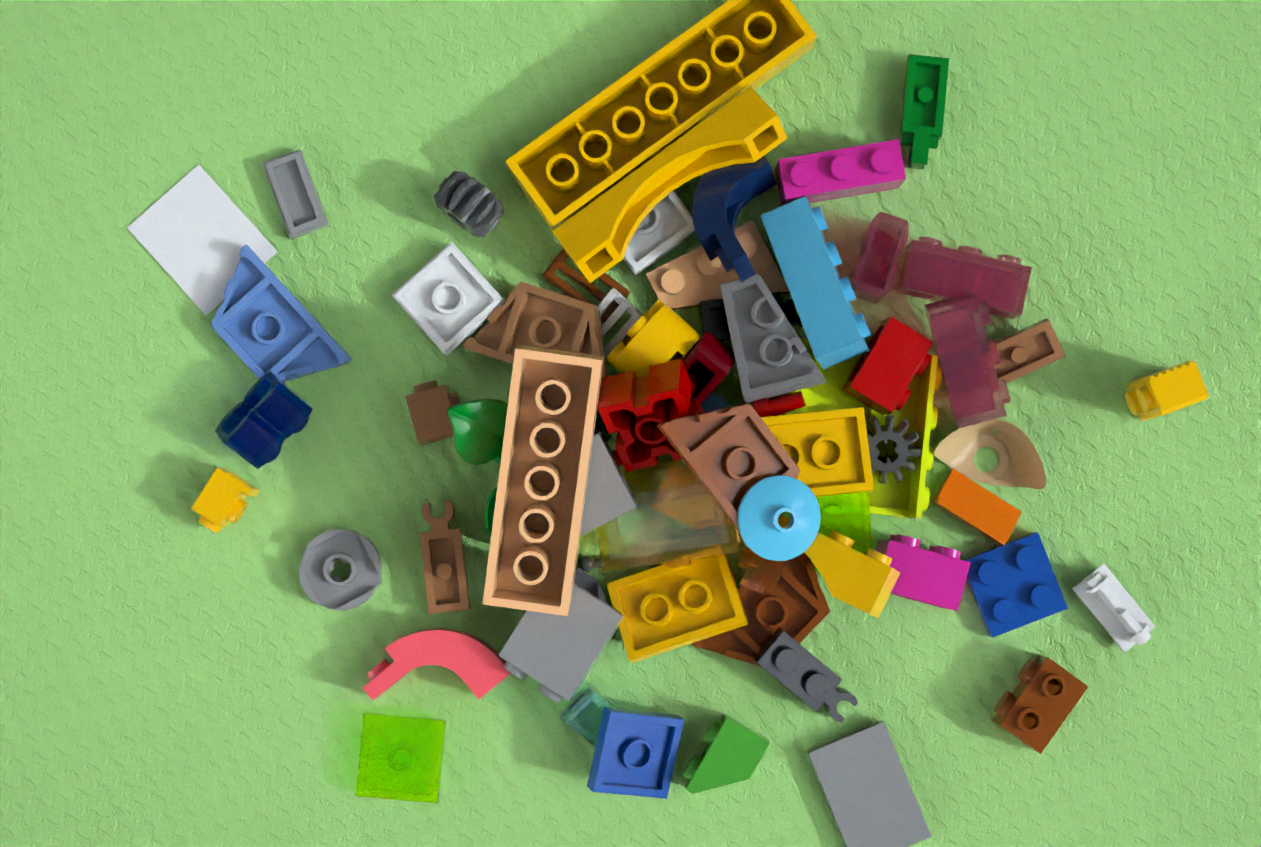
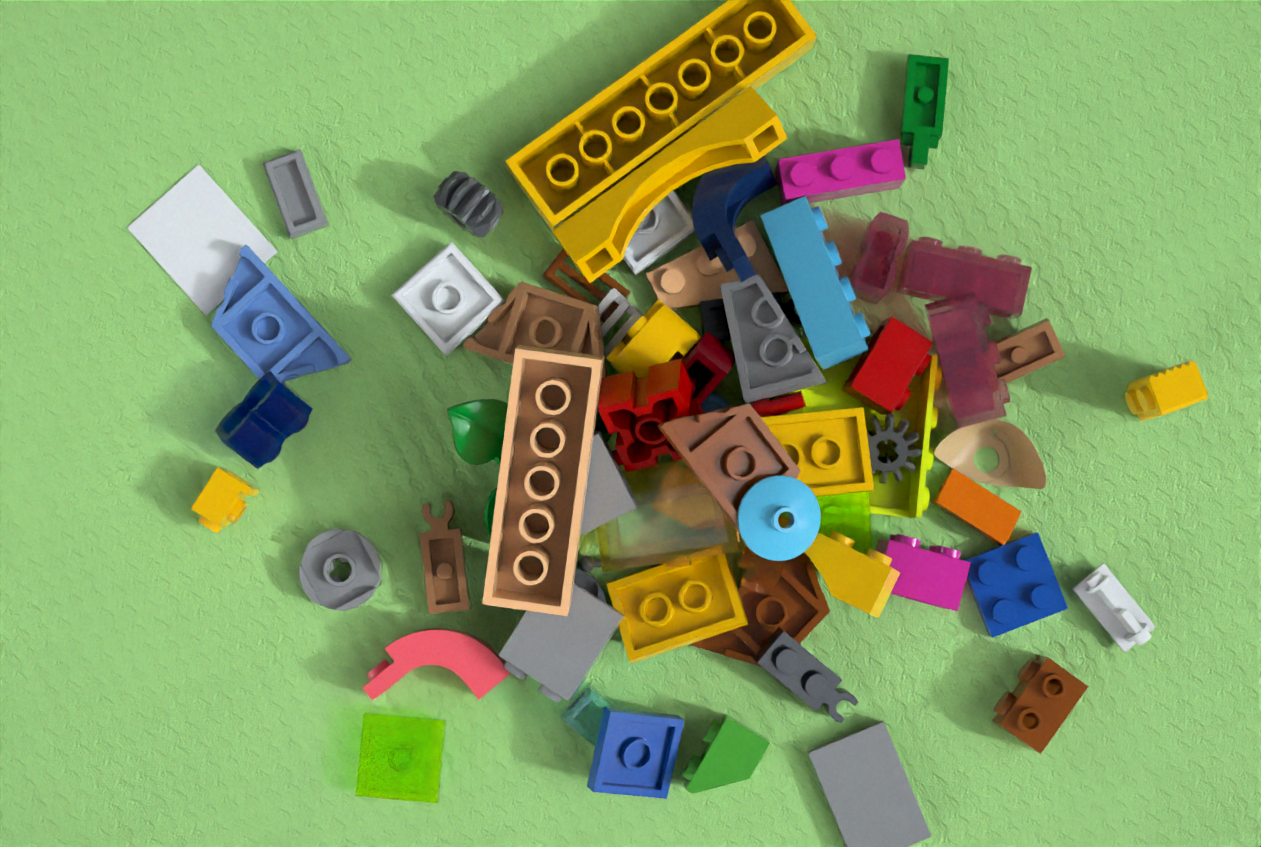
medium nougat brick [405,381,460,445] -> none

